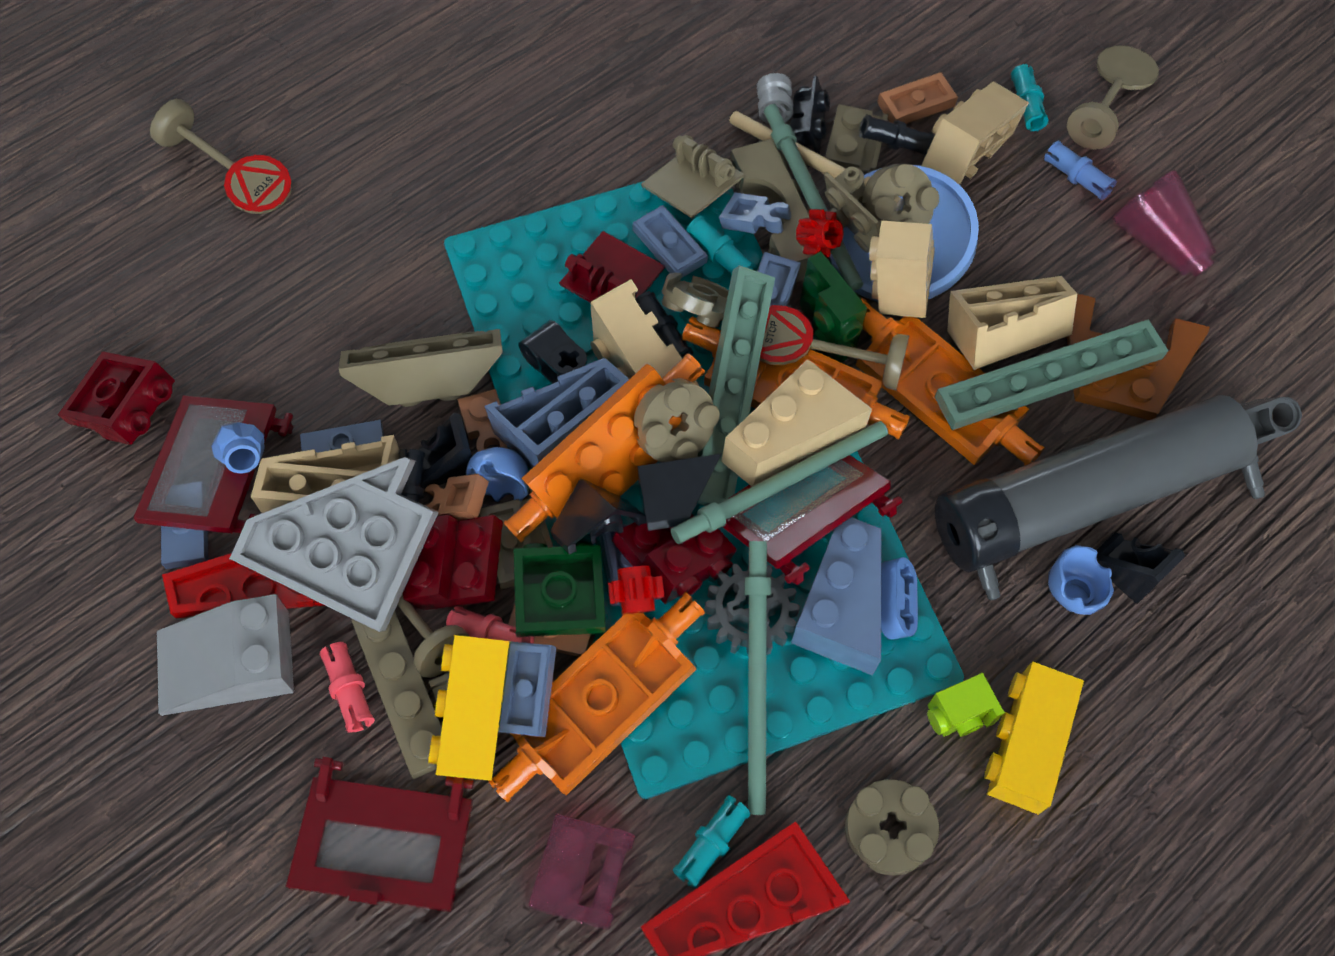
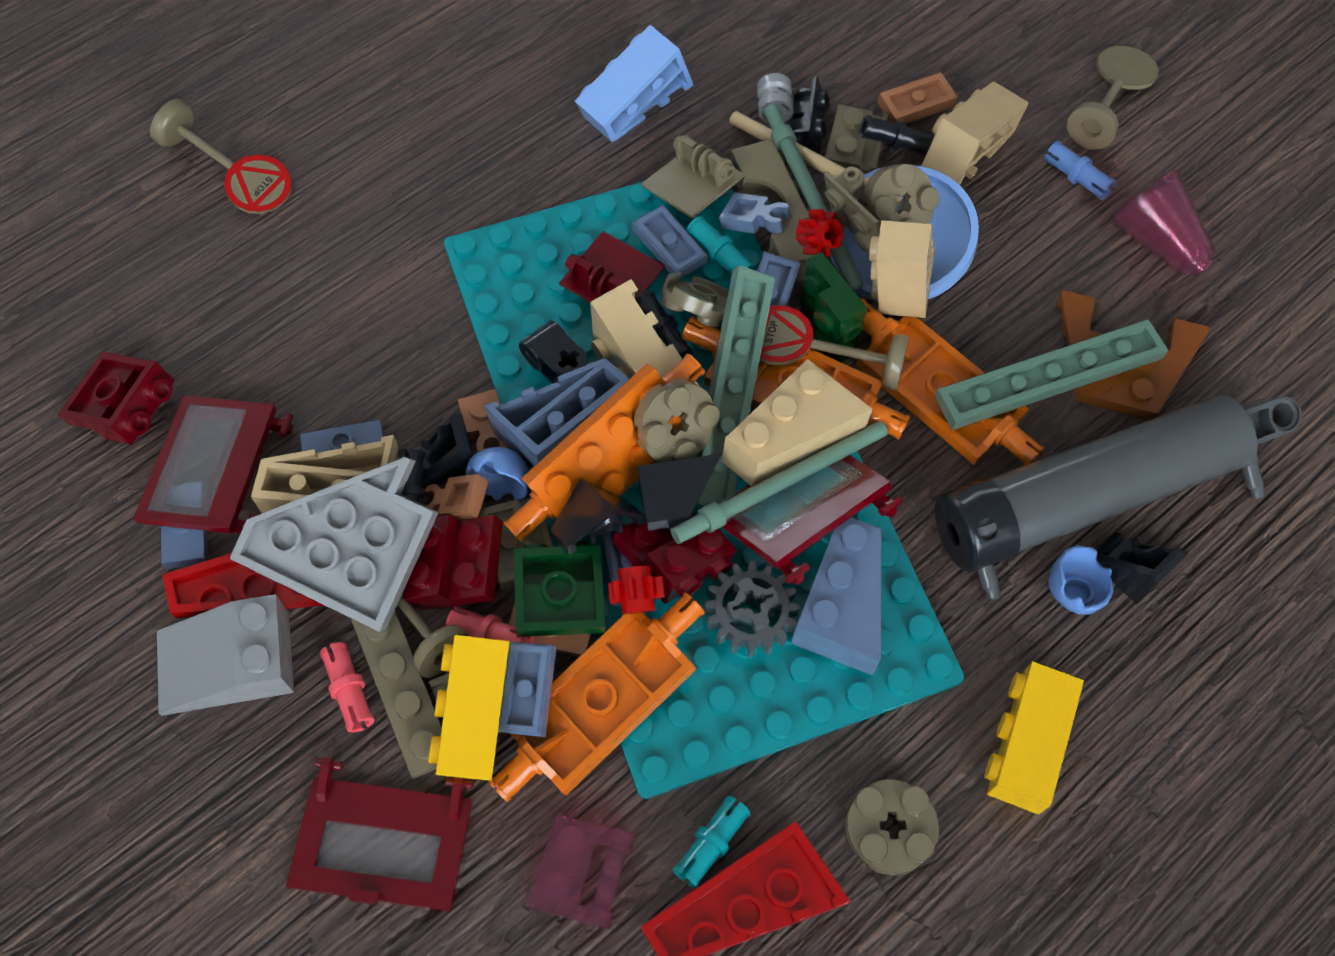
medium blue rock [211,422,265,474] -> none
dark tan wedge [339,329,503,407] -> none
sand green bar [744,541,771,815] -> none
medium blue beam [881,557,918,640] -> none
lime brick [927,673,1005,737] -> none
tan wedge [947,276,1077,370] -> none
teal pin [1010,64,1049,132] -> none
none -> light blue wedge [575,25,693,143]

